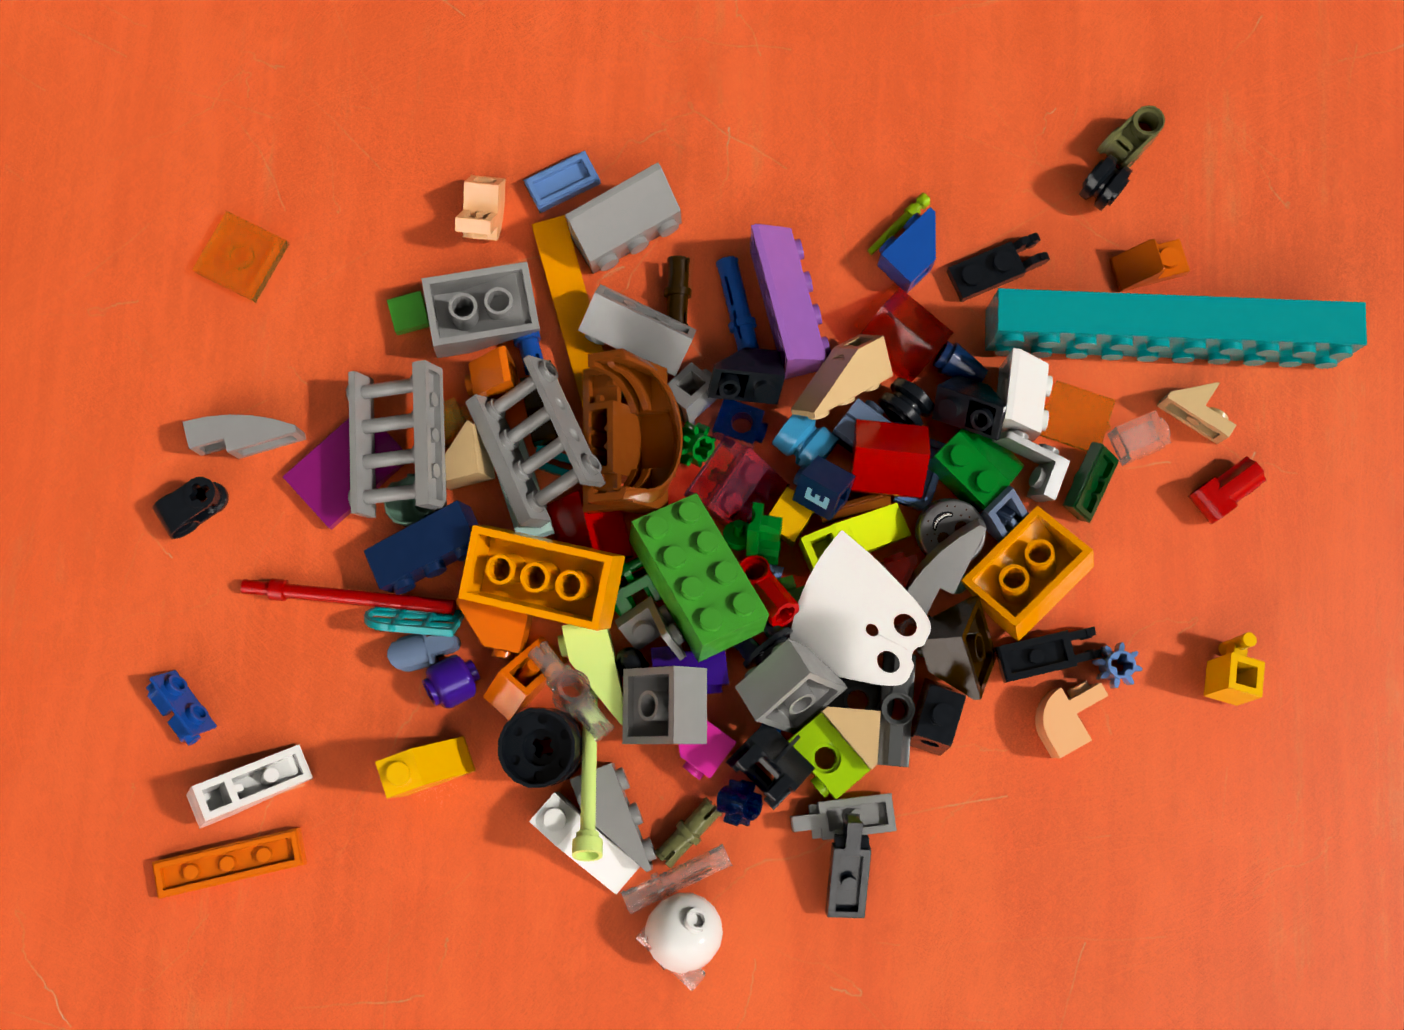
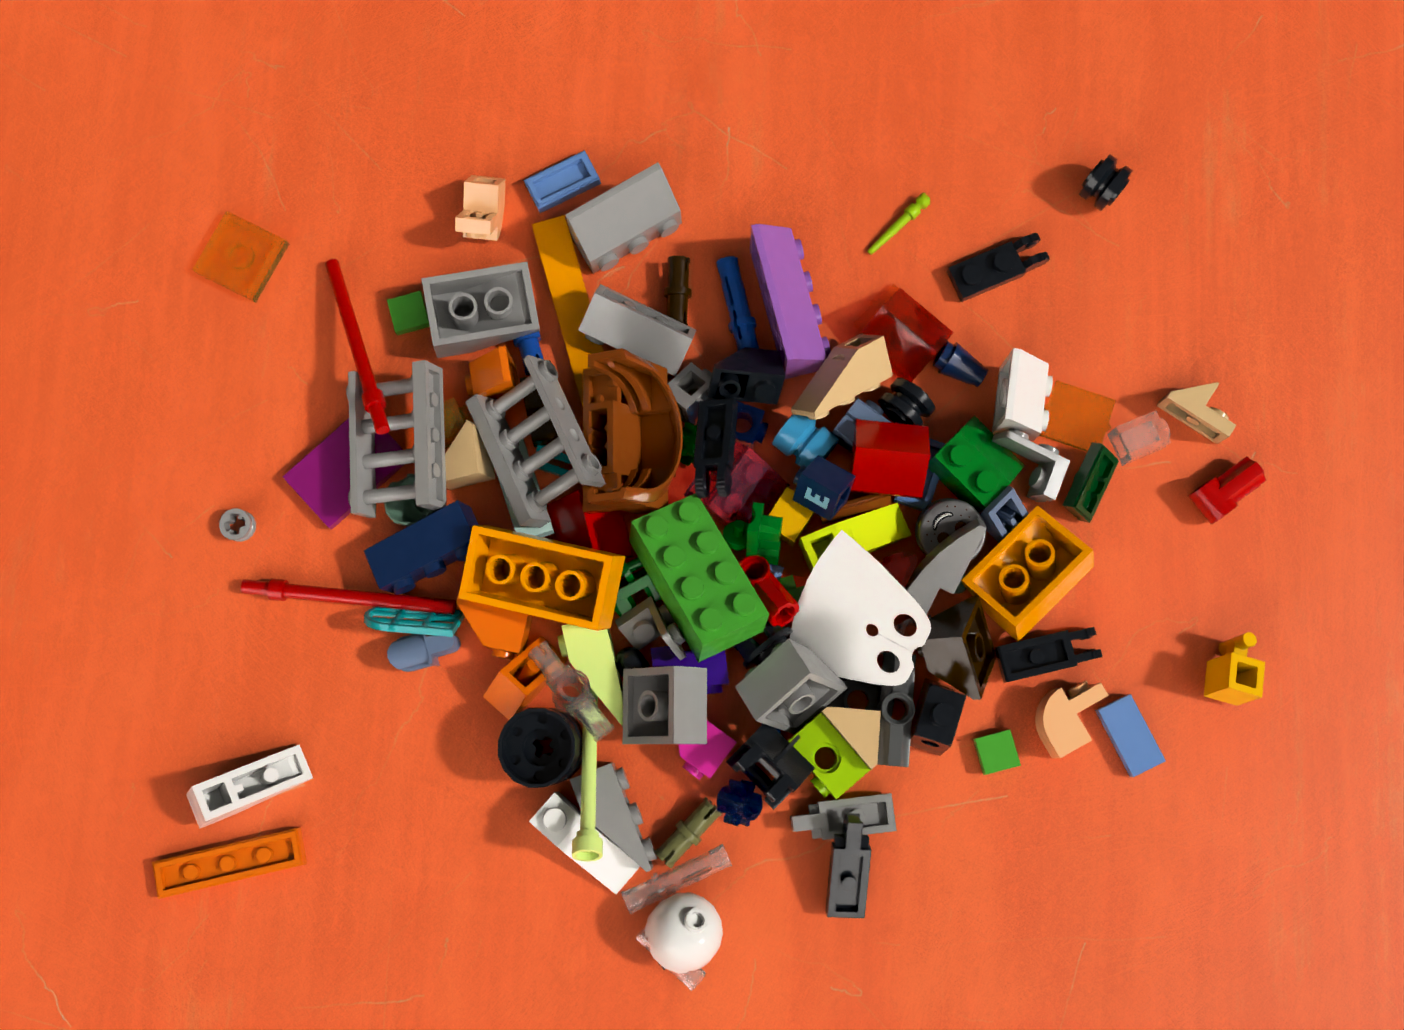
blue hinge [146,670,217,746] -> none
black piece [153,477,229,539] -> none
light grey slope [183,414,307,459] -> none
yellow slope [375,736,476,799] -> none
dark purple head [422,655,480,709] -> none
blue slope [877,207,936,294] -> none
black slope [932,375,1007,441] -> none
teal brick [985,288,1367,369] -> none
medium blue gear [1092,642,1142,689] -> none
olive piece [1097,105,1165,169] -> none
orange slope [1109,239,1190,292] -> none
none -> light grey bush [219,508,256,542]
none -> red bar [325,259,390,435]
none -> black hinge [693,398,738,498]
none -> bright green tile [973,729,1021,775]
none -> medium blue tile [1095,694,1166,777]

